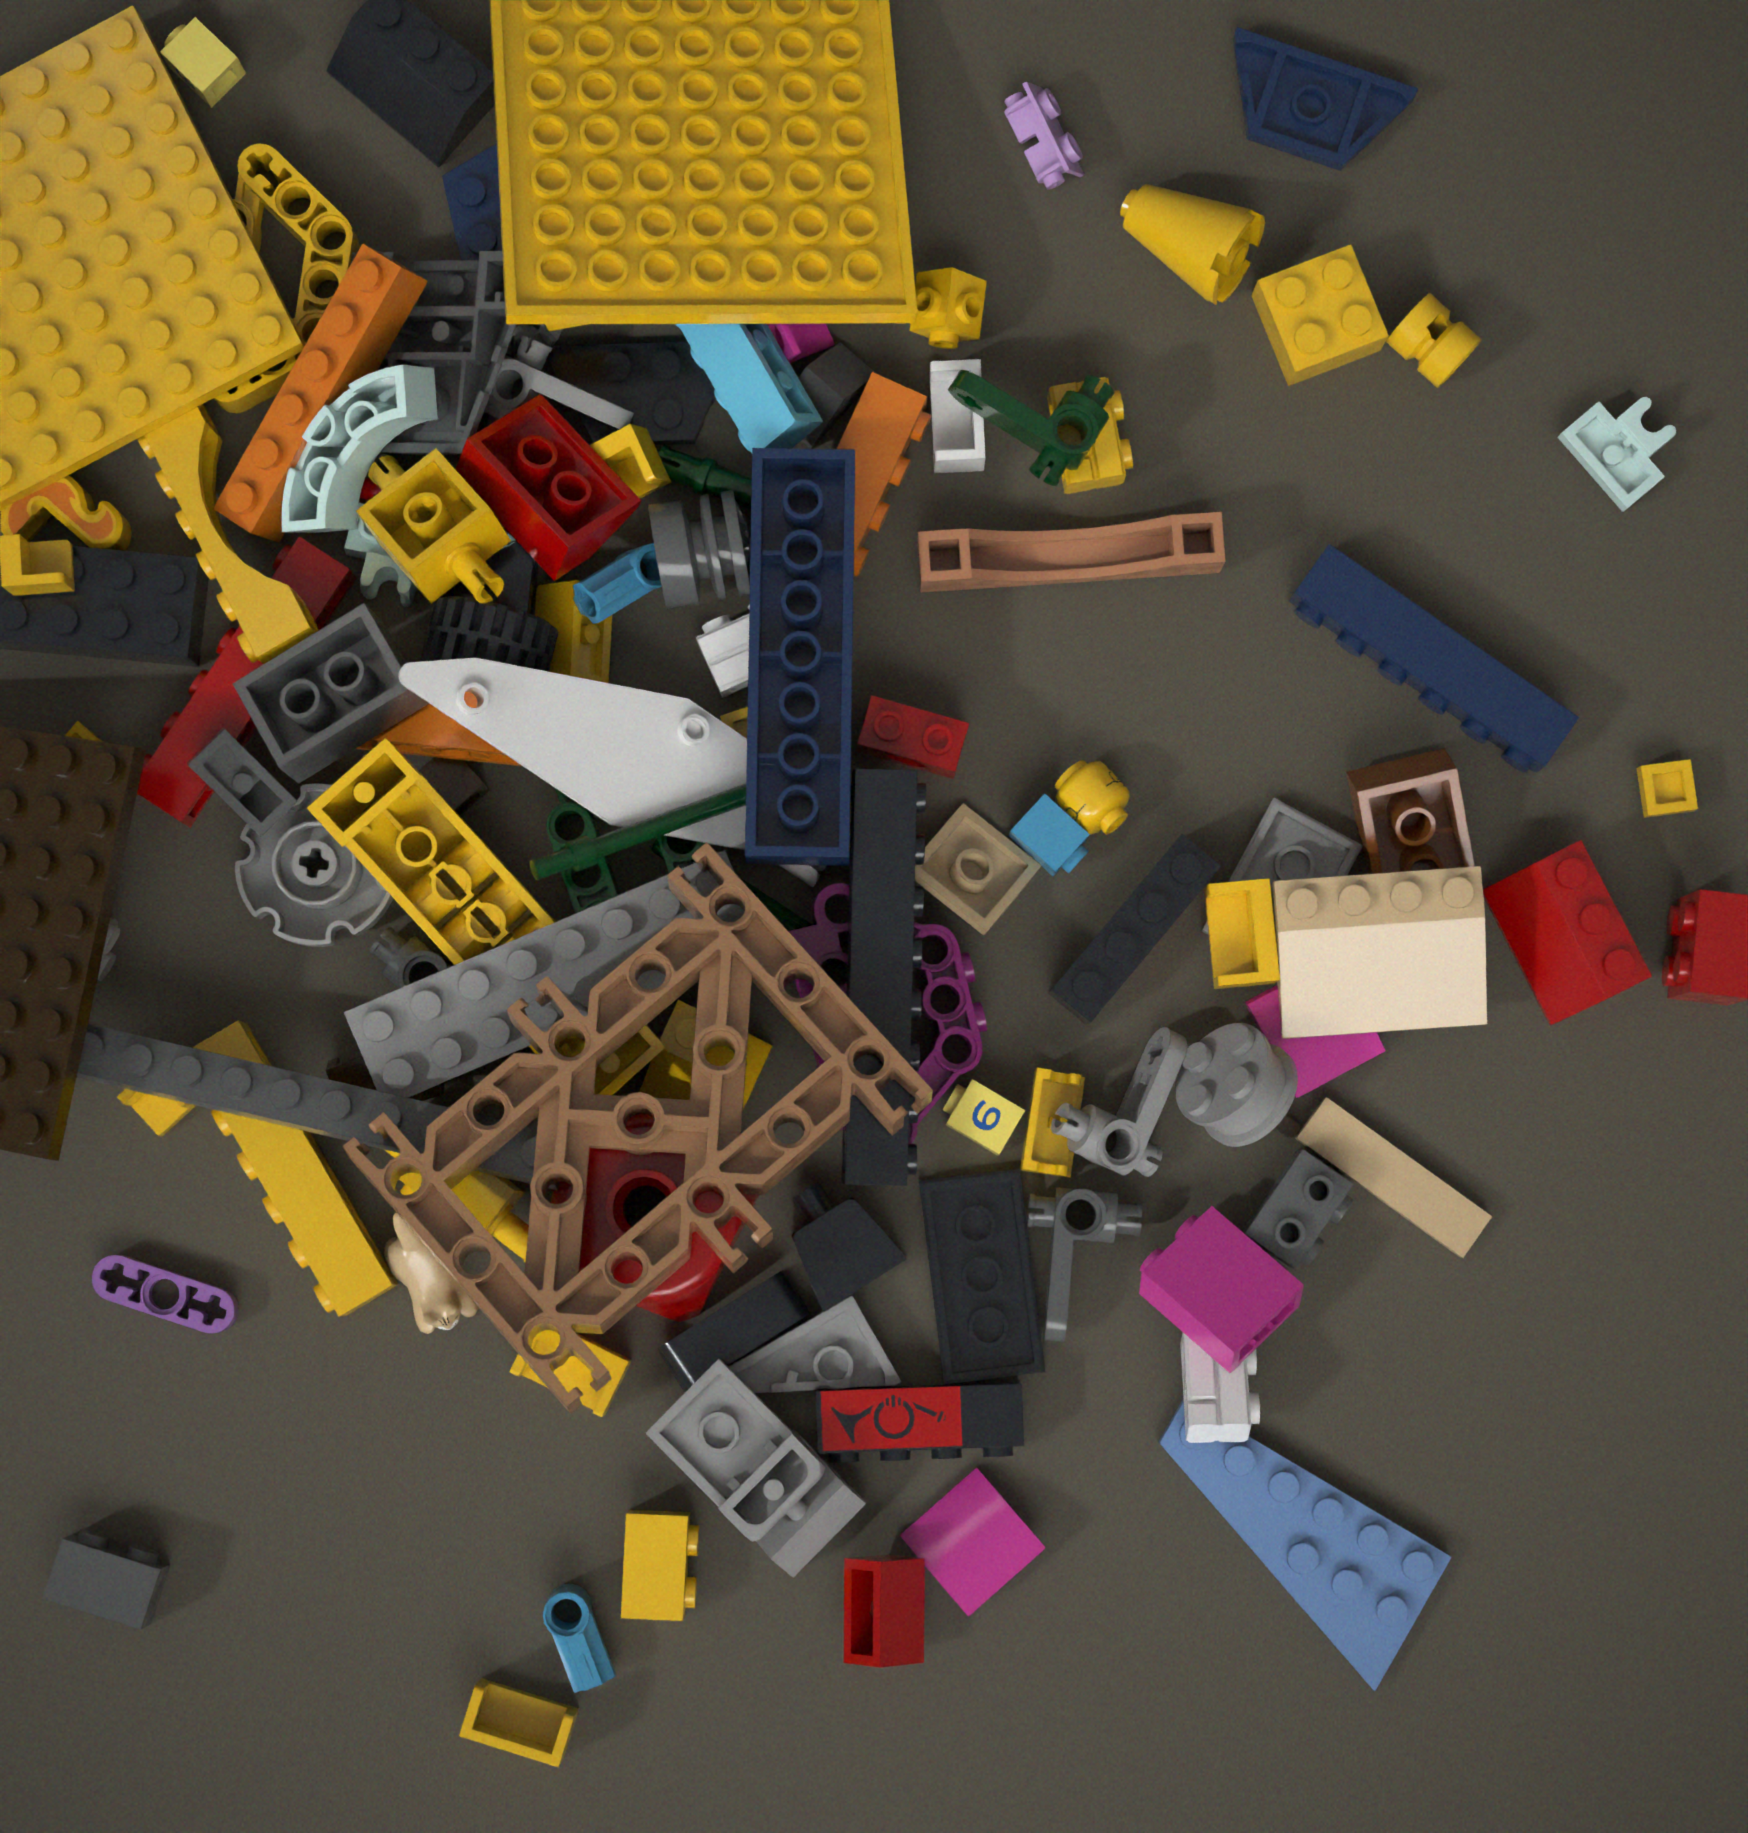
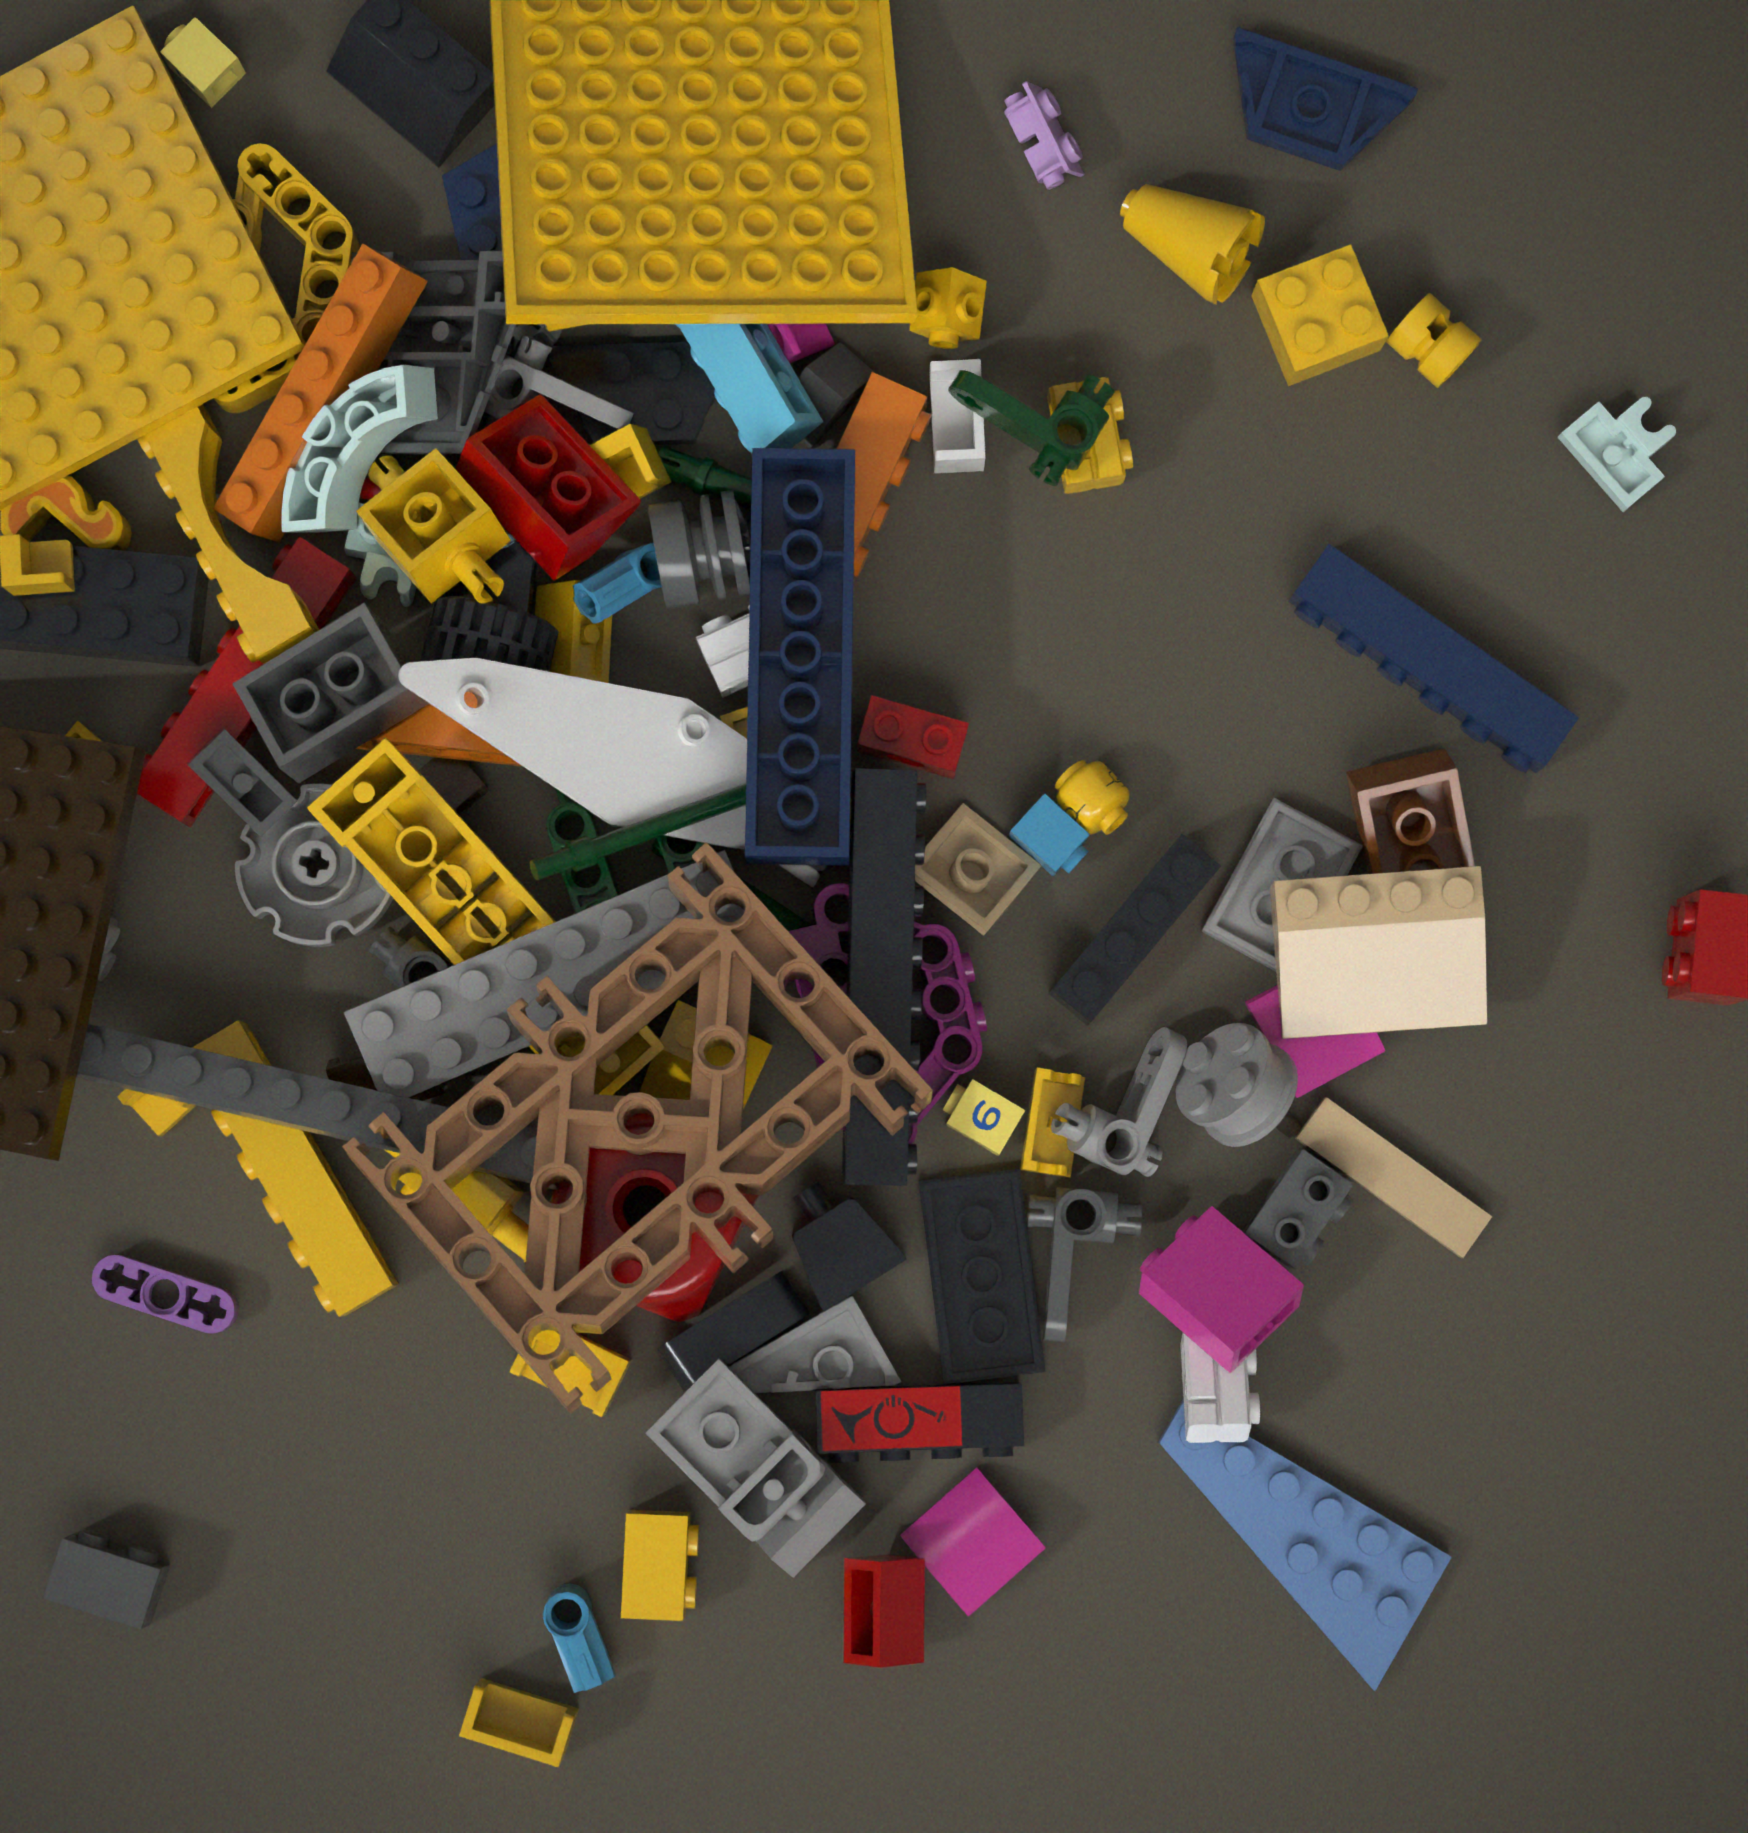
tan animal [383,1212,478,1334] -> none
nougat arch [917,512,1226,593] -> none
yellow panel [1204,878,1280,989] -> none
red slope [1483,840,1652,1026] -> none
yellow plate [1636,759,1698,818] -> none

